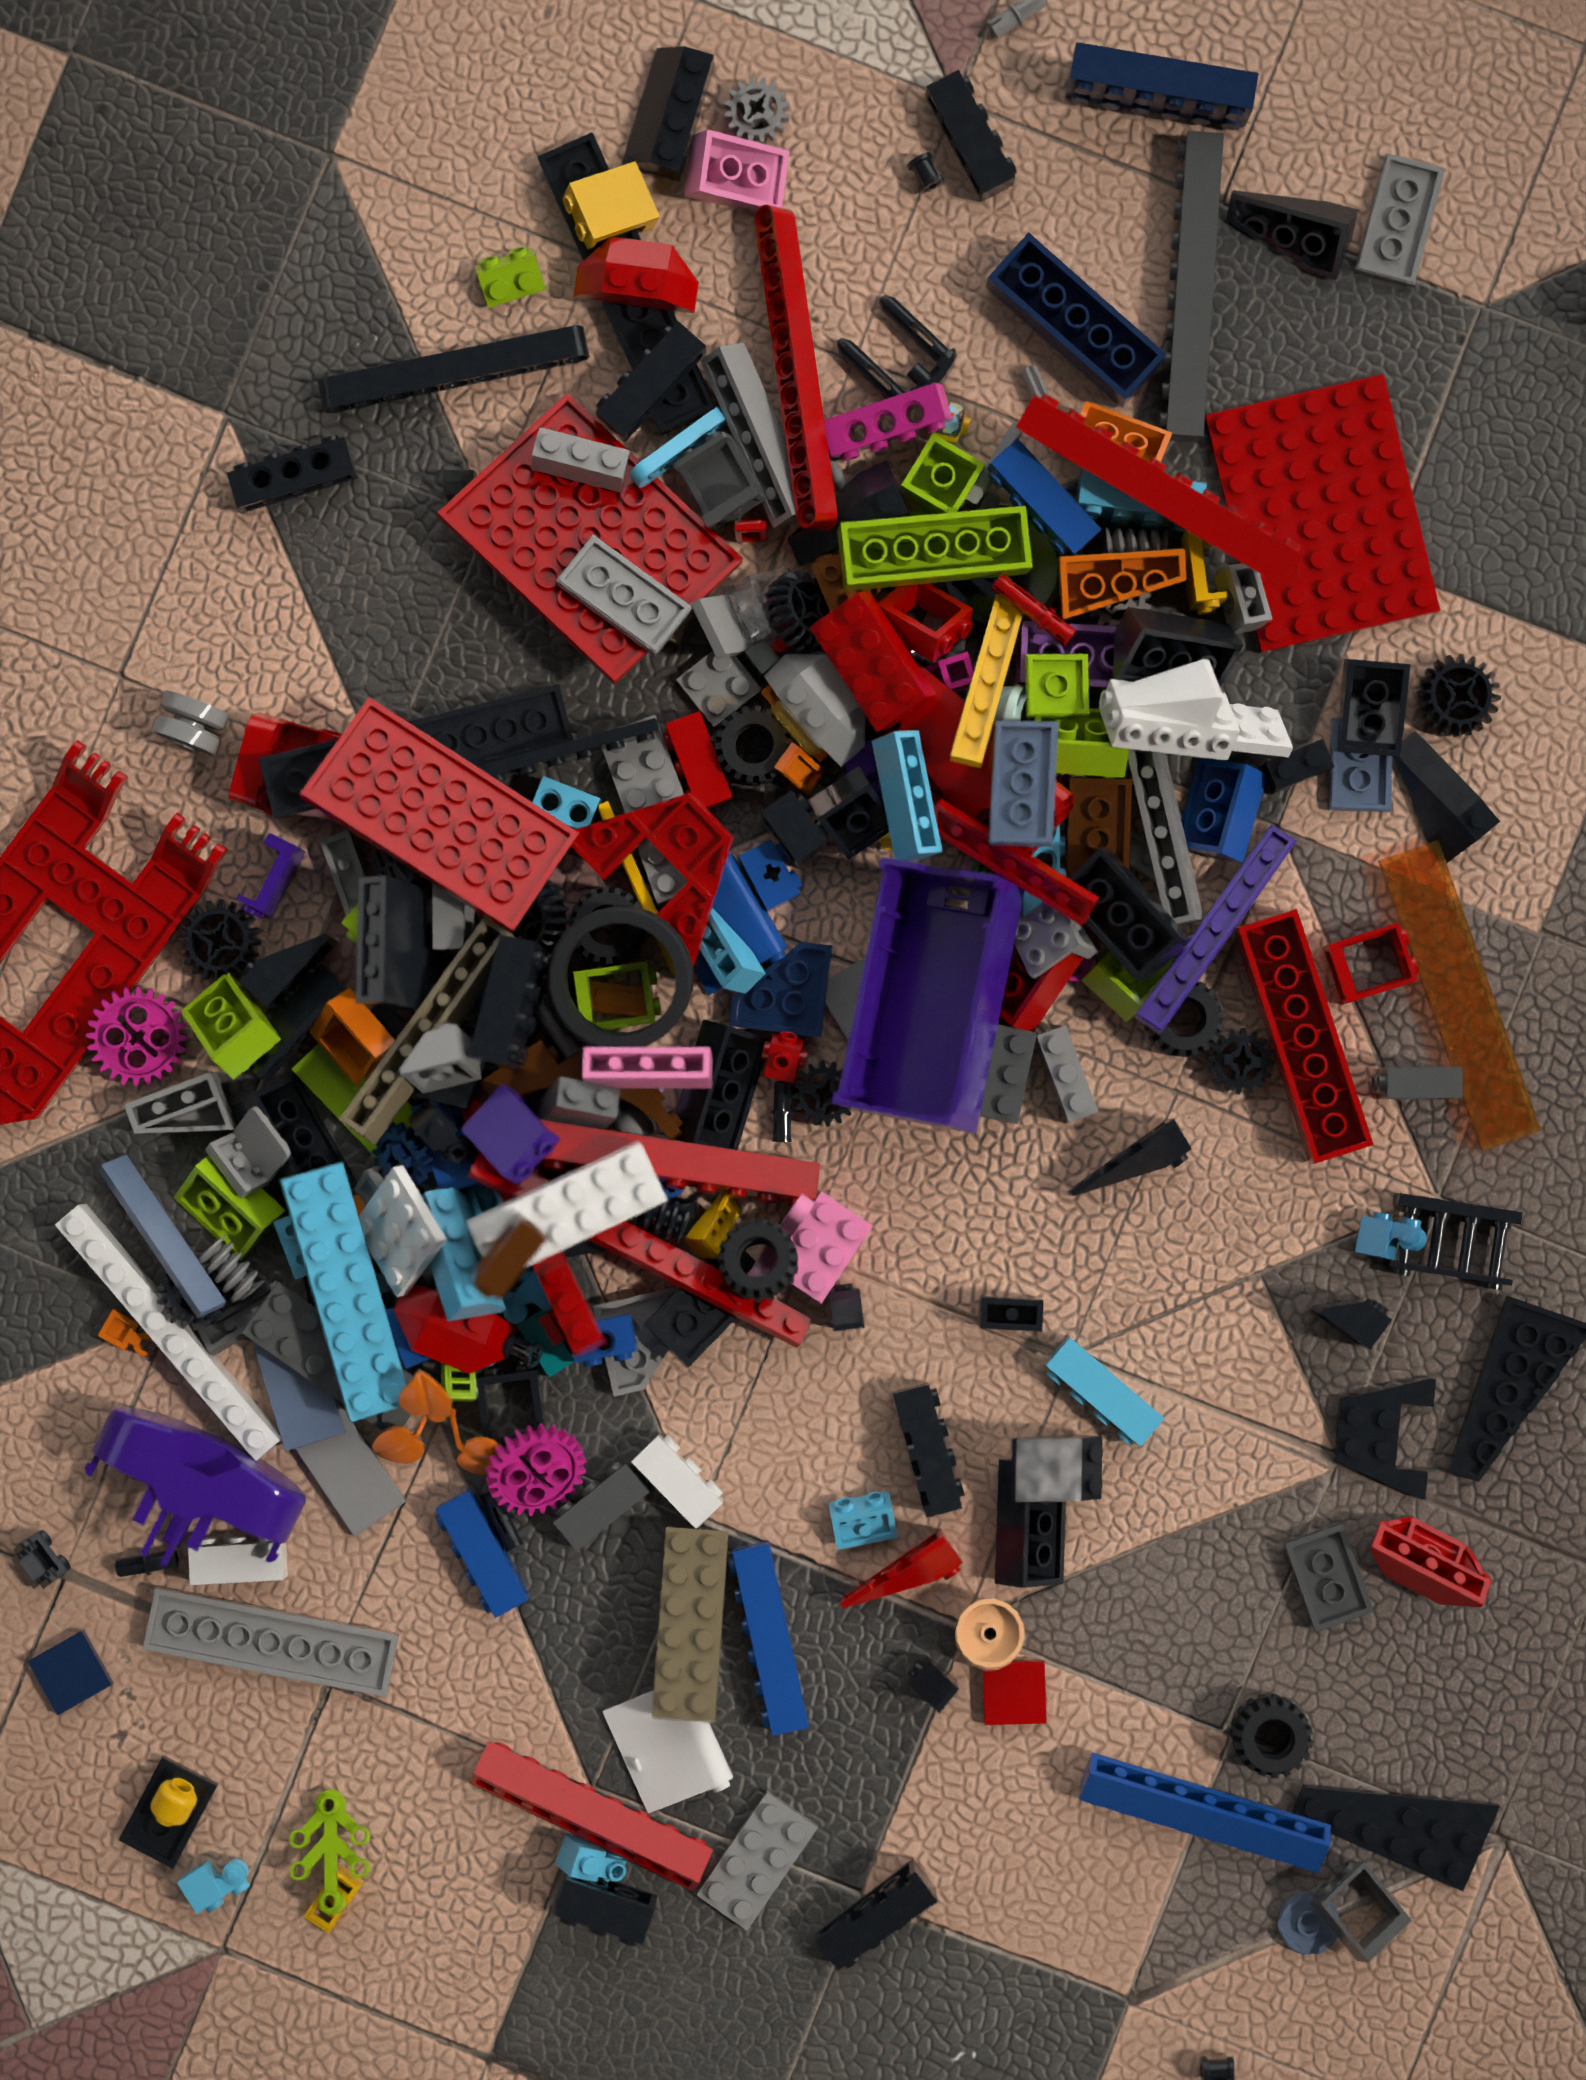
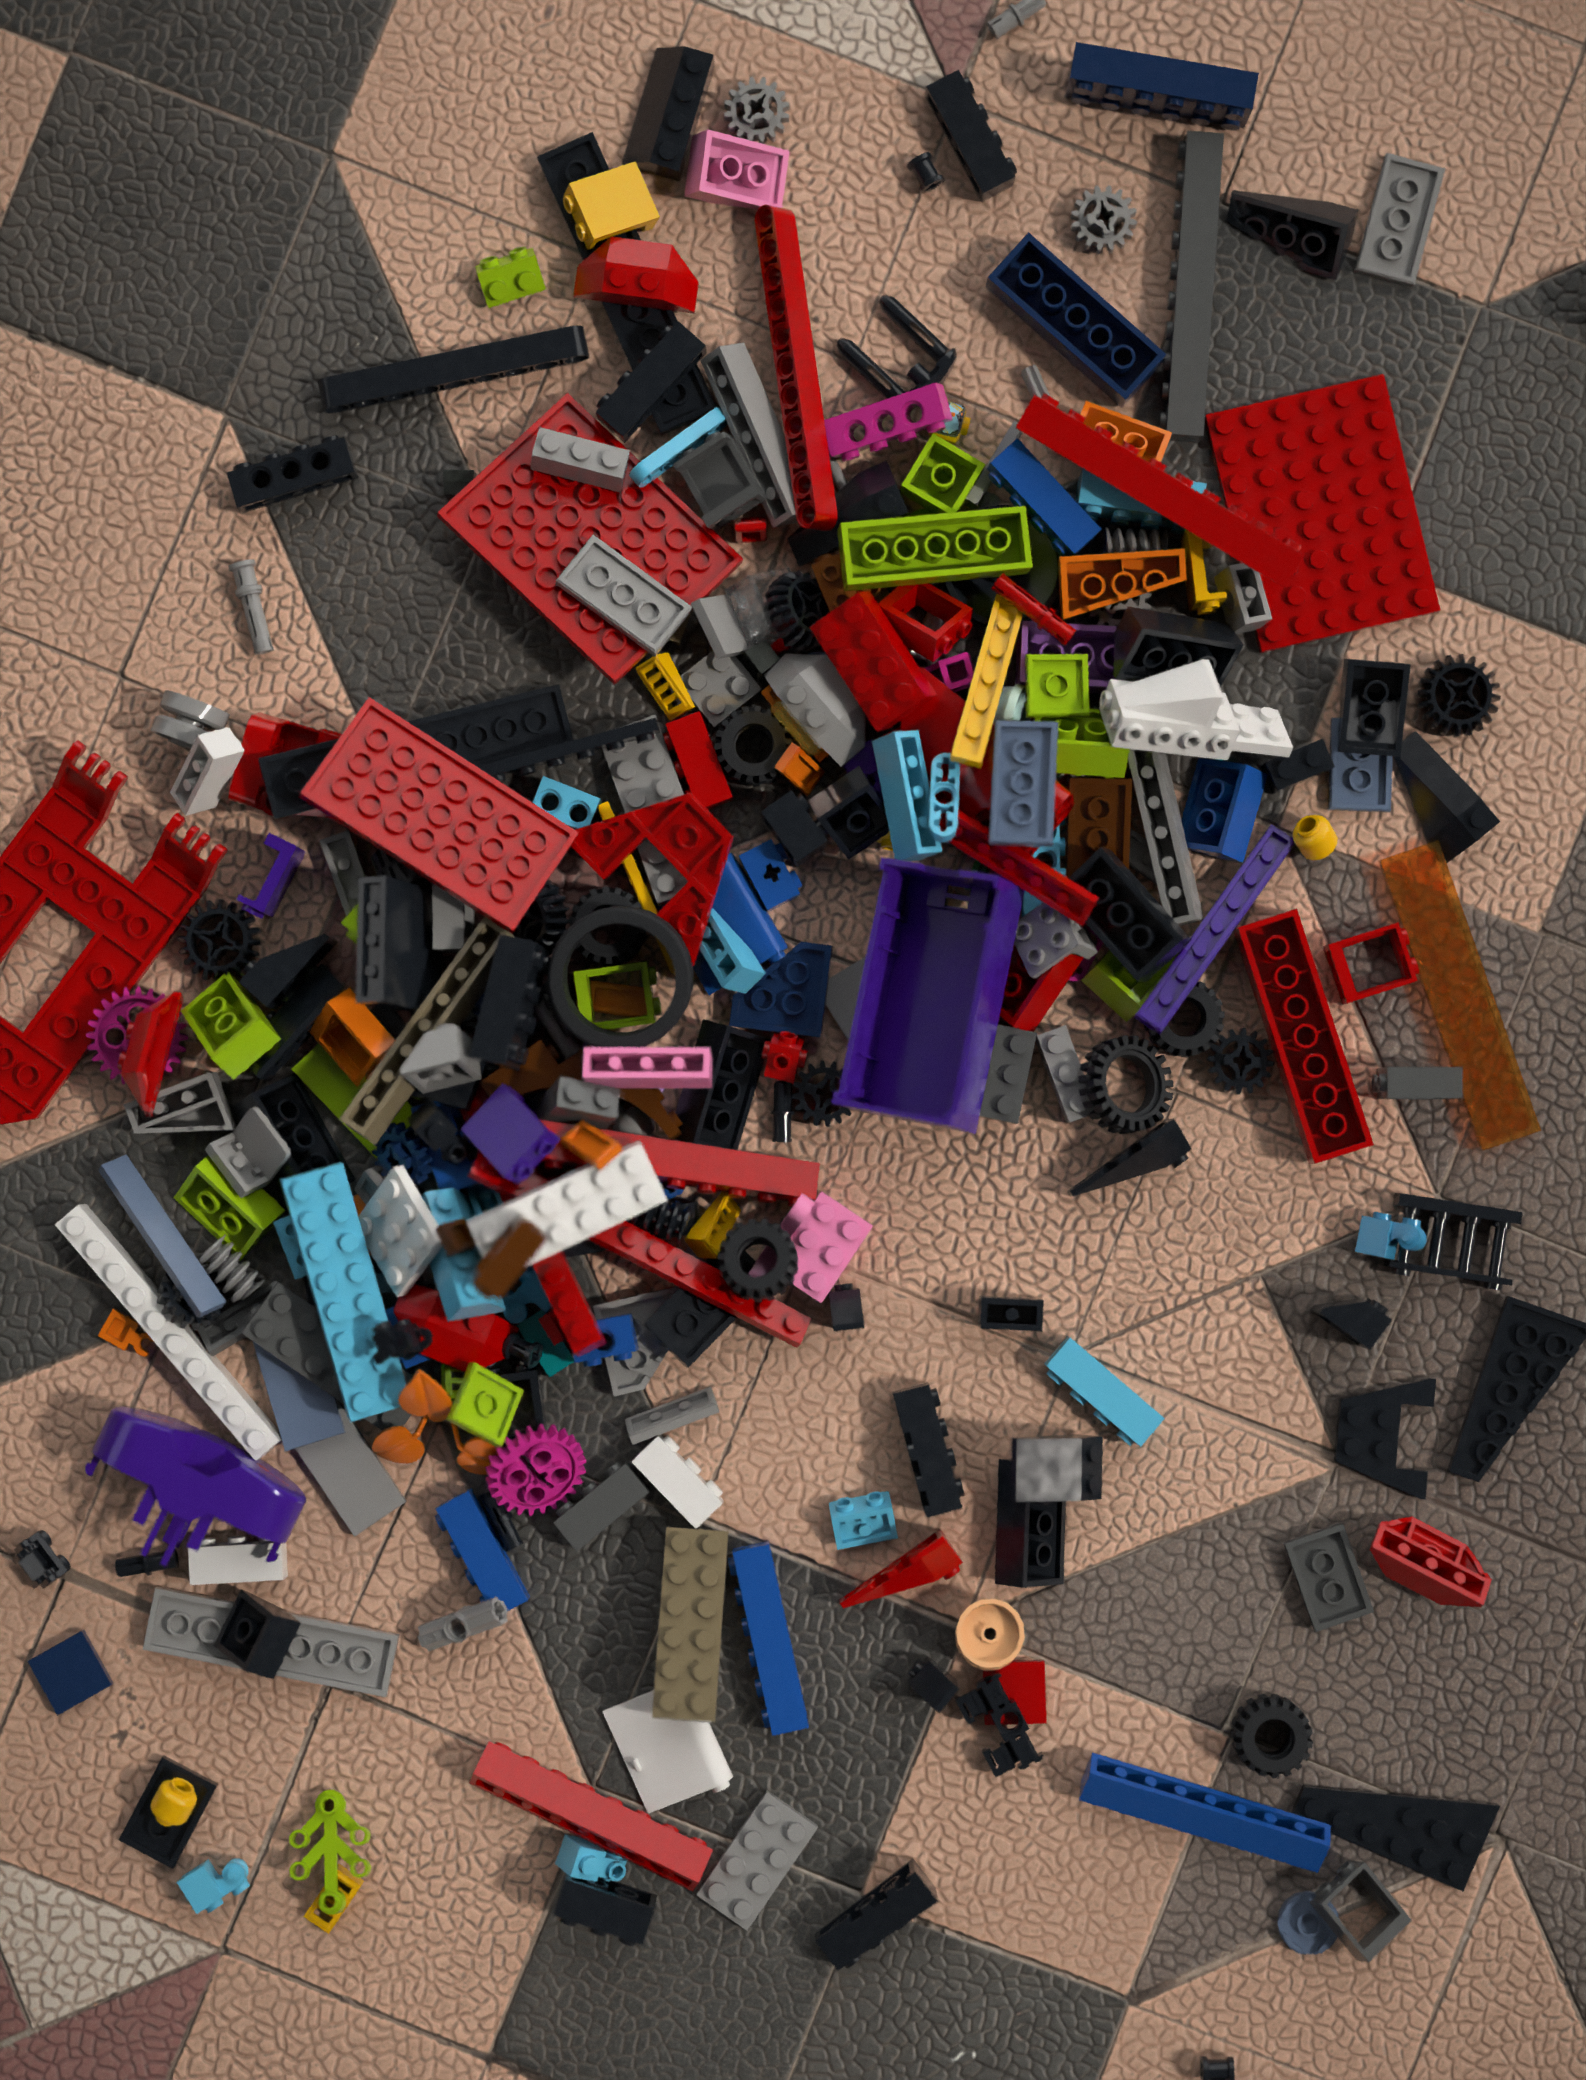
none -> red wedge [117,992,184,1118]
none -> white brick [170,727,244,816]
none -> black slope [213,1590,301,1679]
none -> light grey pin [228,559,274,655]
none -> black piece [372,1319,433,1364]
none -> light grey piece [418,1597,508,1651]
none -> reddish brown tile [435,1218,477,1257]
none -> lime tile [446,1362,524,1447]
none -> orange tile [560,1120,623,1170]
none -> light grey tile [625,1387,720,1445]
none -> yellow slope [635,652,695,721]
none -> medium azure beam [928,753,960,842]
none -> black piece [954,1671,1043,1778]
none -> light grey gear [1070,185,1137,254]
none -> black tyre [1078,1035,1174,1134]
none -> yellow head [1292,815,1338,861]

